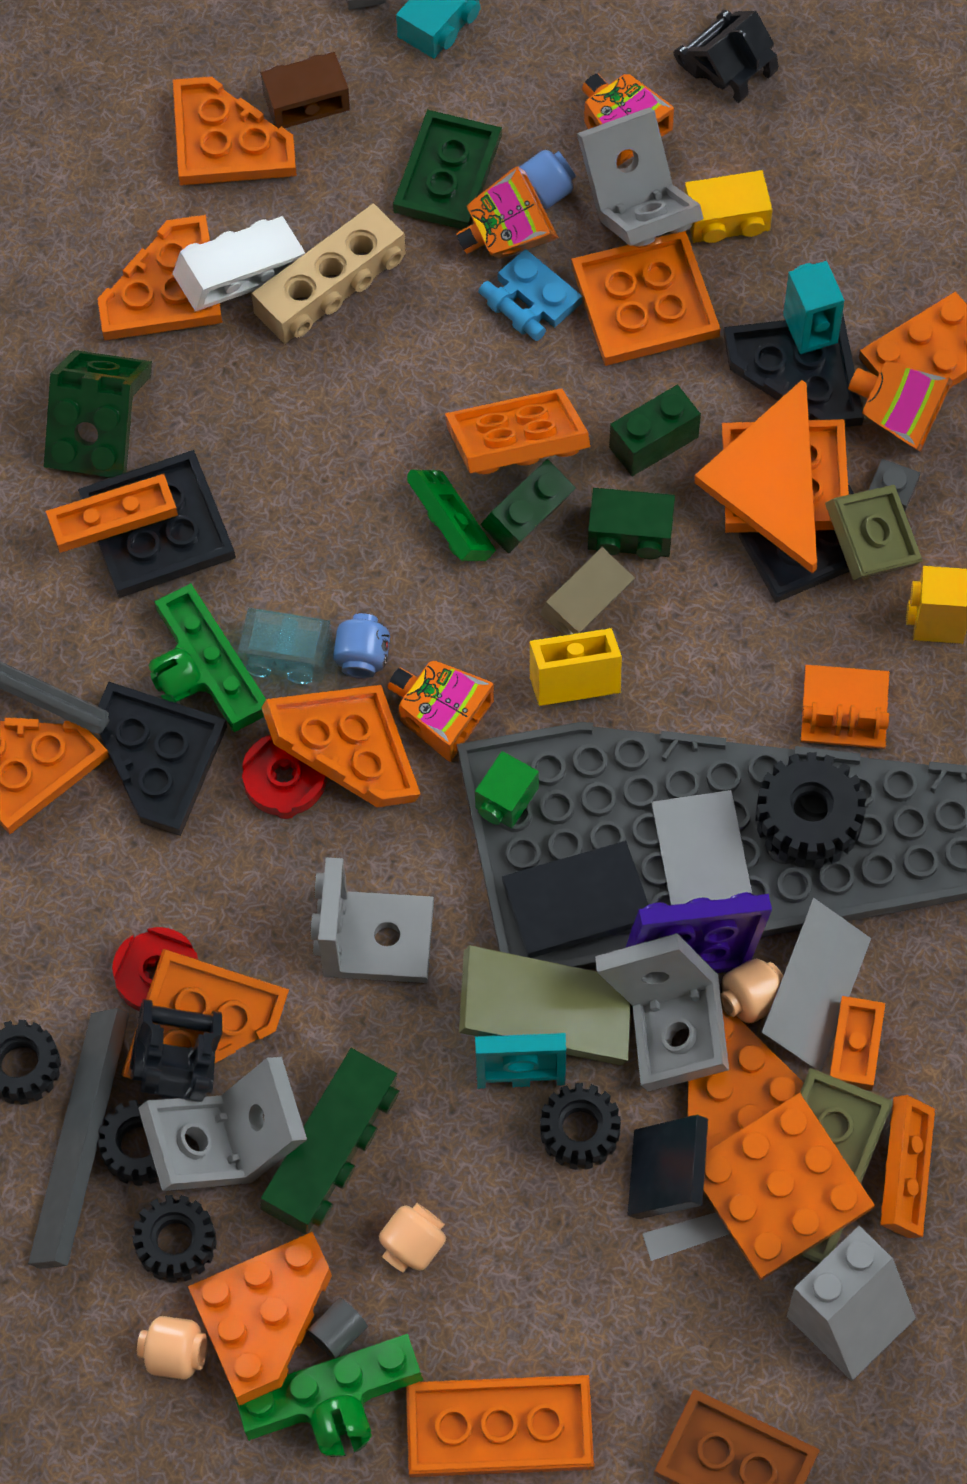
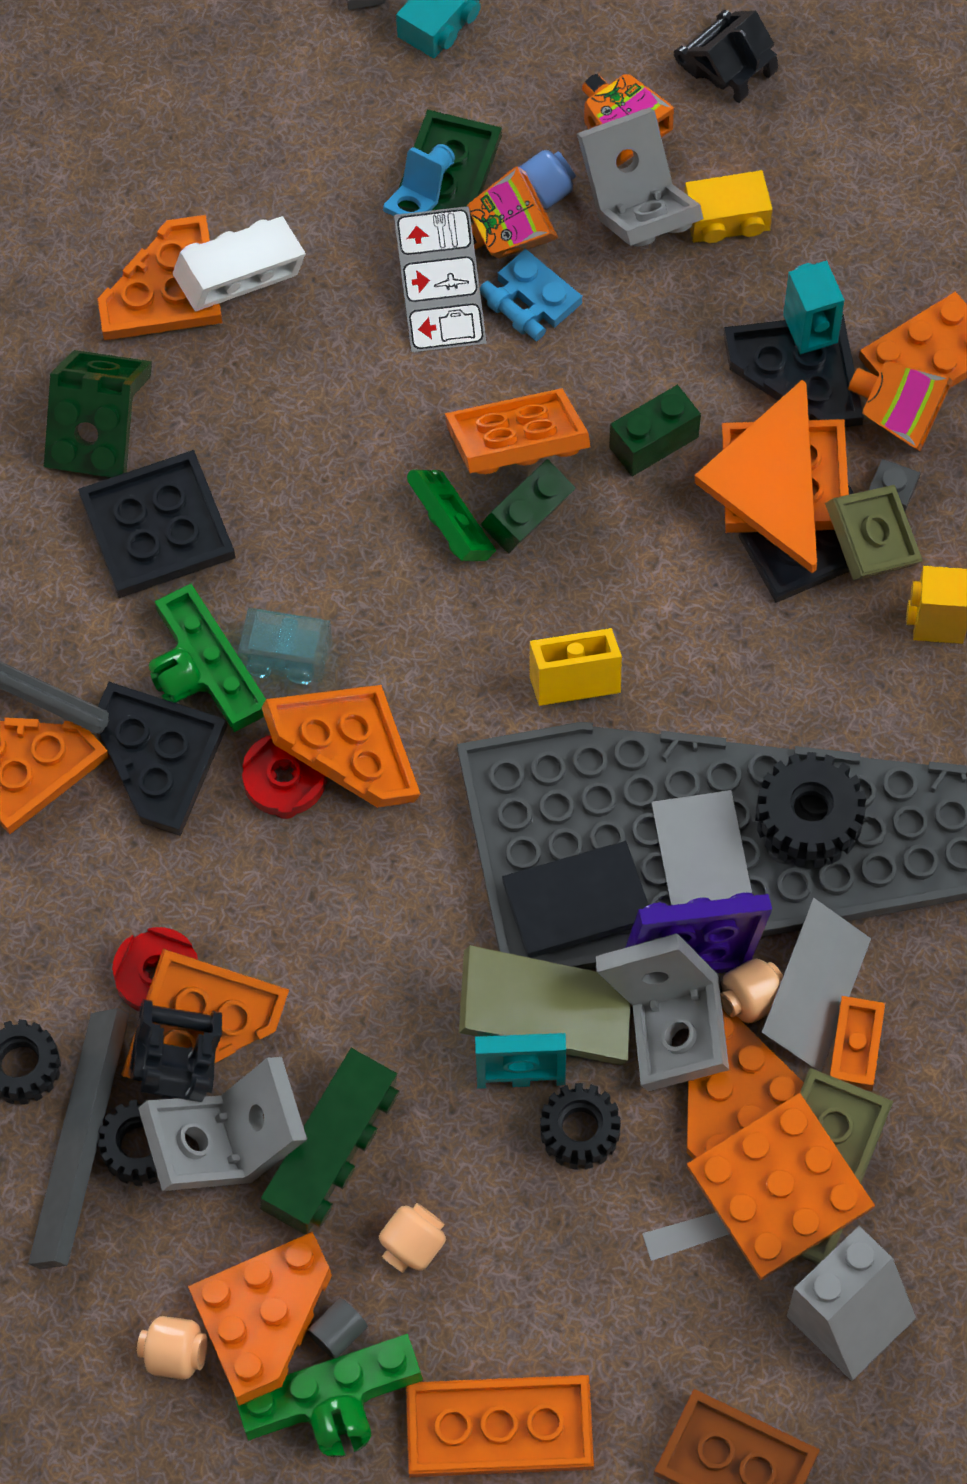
orange plate [46,474,178,553] -> none
black tyre [132,1194,217,1283] -> none
orange plate [173,77,297,185] -> none
tan brick [251,203,406,344] -> none
reddish brown brick [260,52,350,128] -> none
light grey bracket [311,857,434,983] -> none
medium blue head [333,613,390,678] -> none
torso [388,661,494,762] -> none
green brick [475,751,539,828] -> none
dark tan hinge [540,547,635,635] -> none
orange plate [571,231,721,366] -> none
dark green brick [588,487,675,559] -> none
black tile [627,1115,708,1219] -> none
orange hinge [801,665,889,749] -> none
orange plate [880,1095,935,1238] -> none
none -> dark azure bracket [383,144,455,216]
none -> sticker [394,206,487,352]

